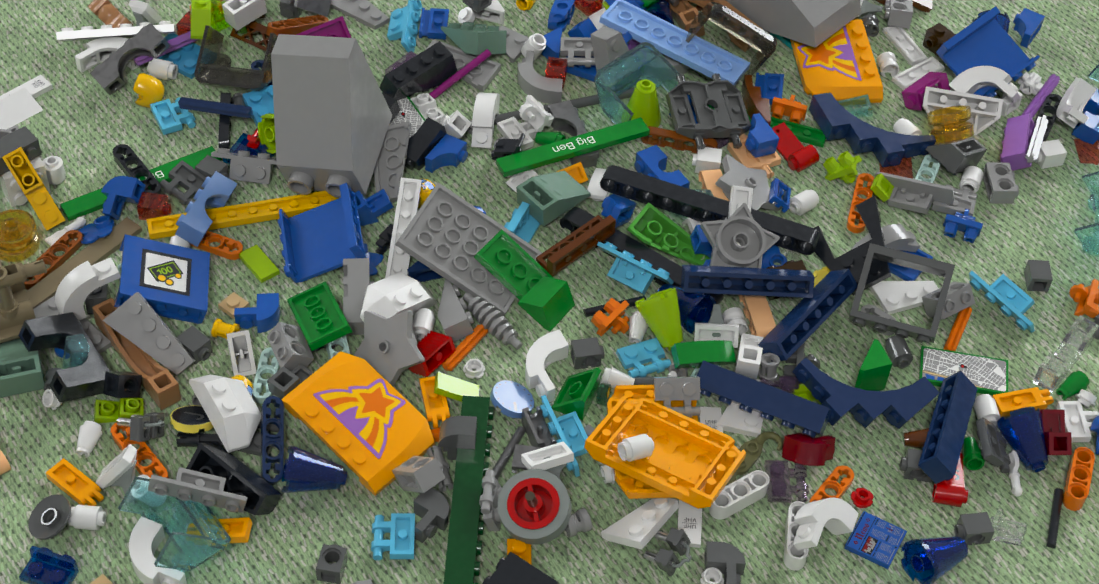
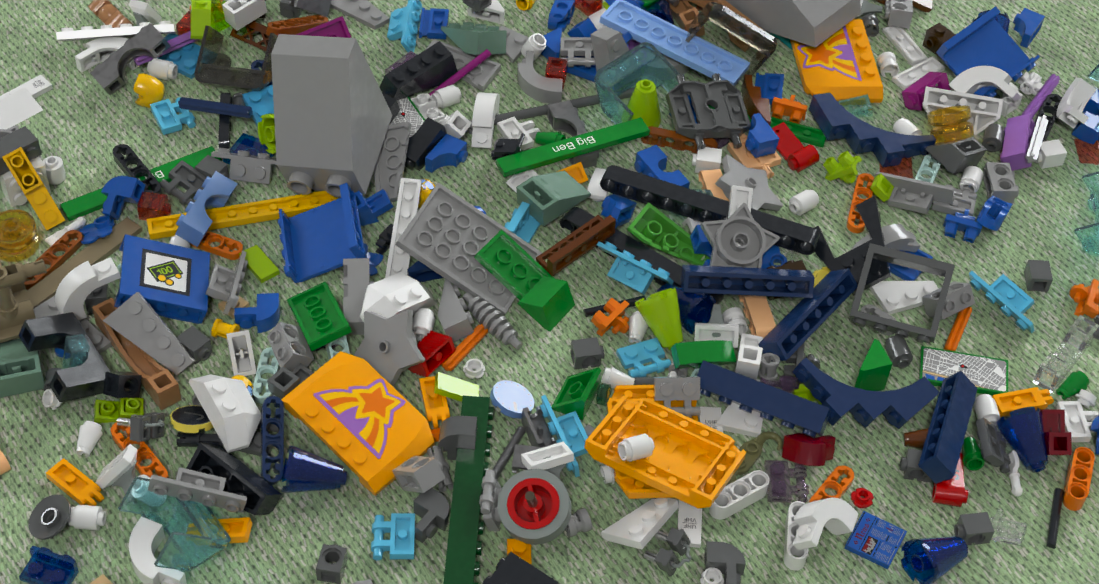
red hand [247,128,260,149] -> none
white plate [458,7,476,25] -> none
white hips [519,95,554,132] -> none
white arch [525,329,569,402] -> none
blue tile [769,178,791,213] -> none
none -> light grey bracket [206,251,248,315]
none -> white brick [431,85,461,109]
none -> blue piece [976,195,1013,231]
none -> dark grey brick [982,124,1005,152]

